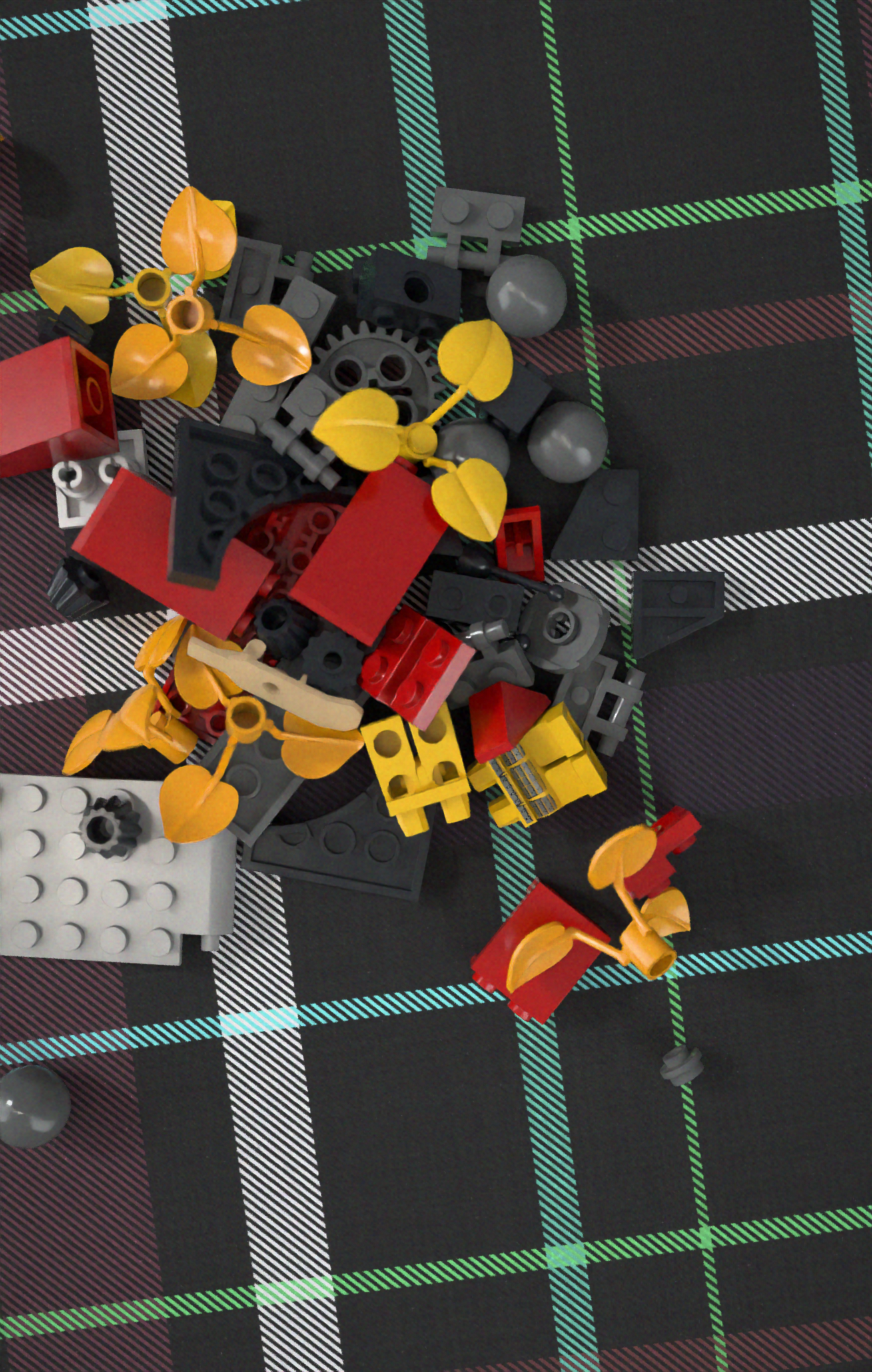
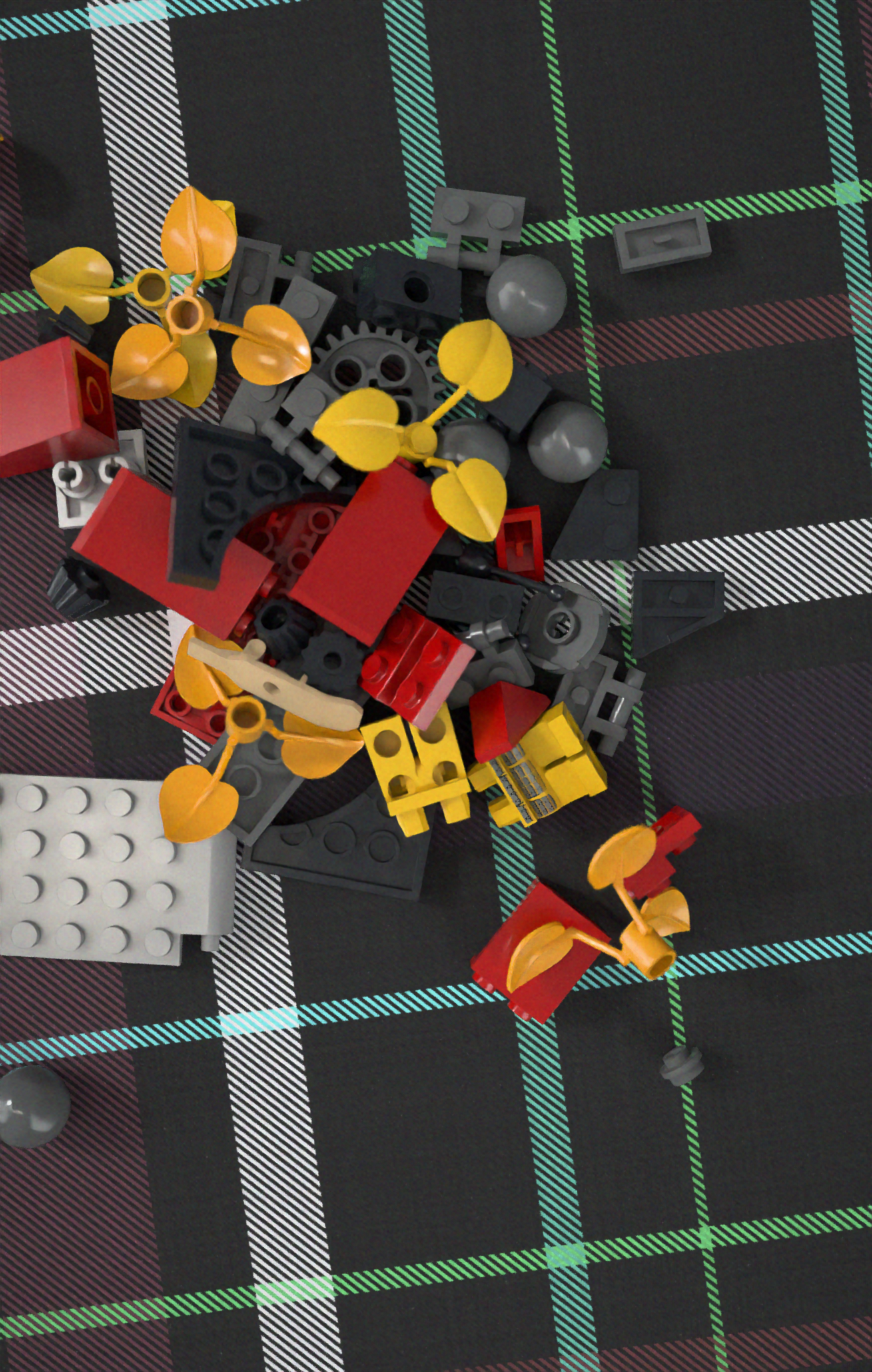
light orange plant [62,615,198,776] -> none
black piece [79,795,143,859] -> none
none -> dark grey plate [612,207,712,274]

